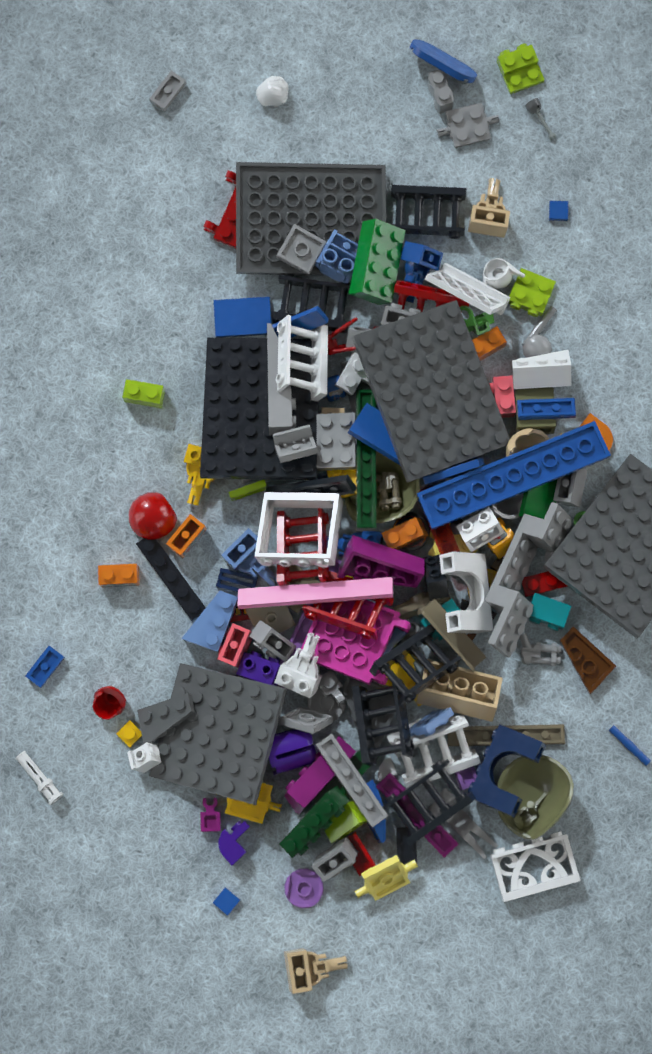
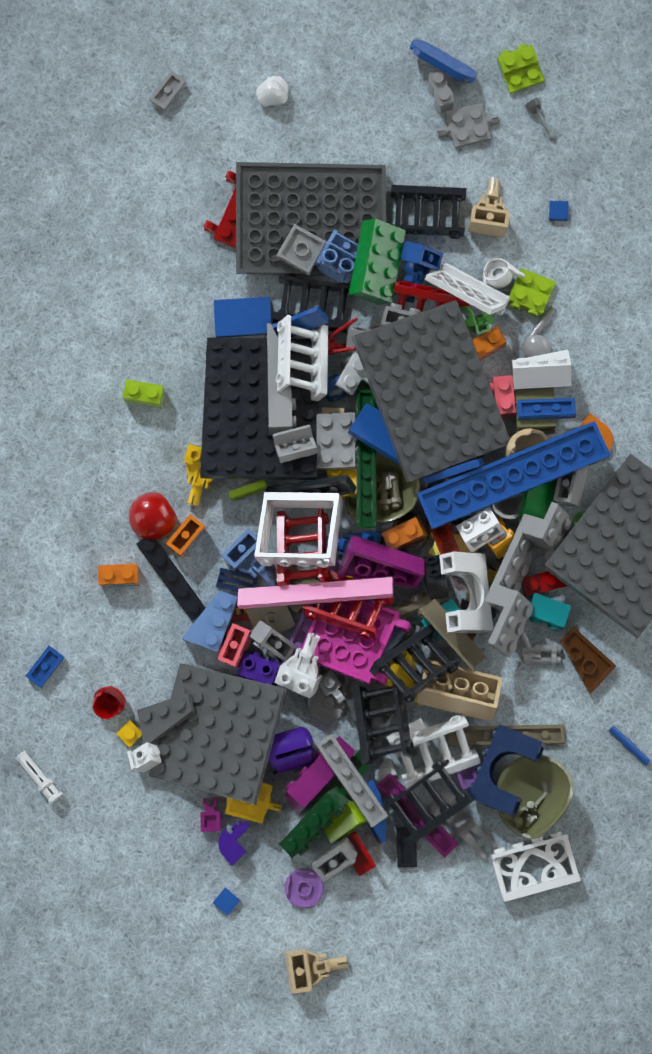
light grey plate [279,707,333,734] -> none
light yellow plate [355,855,418,901] -> none
medium blue plate [409,707,454,736] -> none

